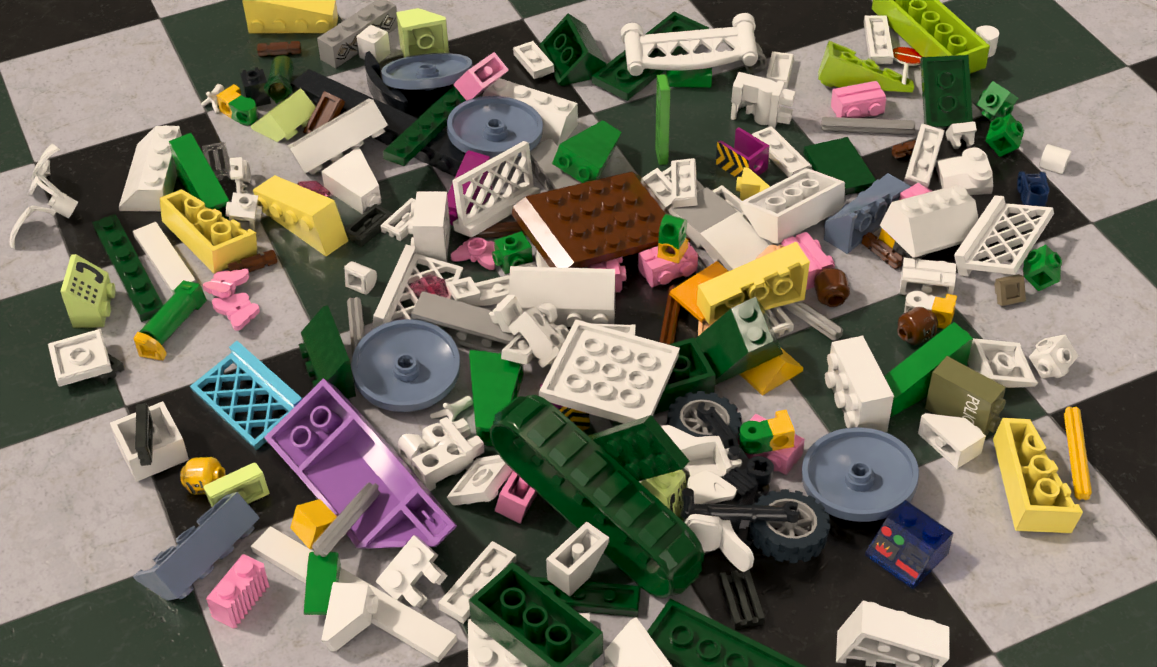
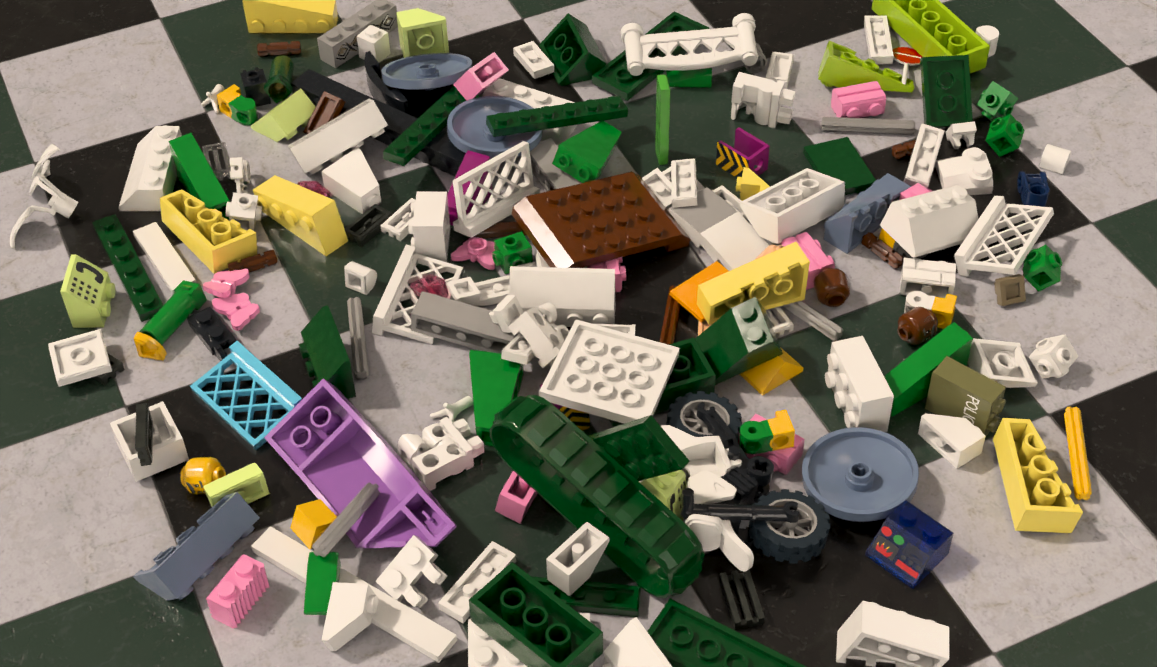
sand blue dish [351,319,460,412] -> none
white plate [447,455,513,505] -> none
bright pink brick [638,243,698,287] -> none
green leg [657,214,689,264] -> none
white tile [752,126,812,177] -> none
none -> black hinge [187,307,237,361]
none -> dark green plate [486,96,628,137]

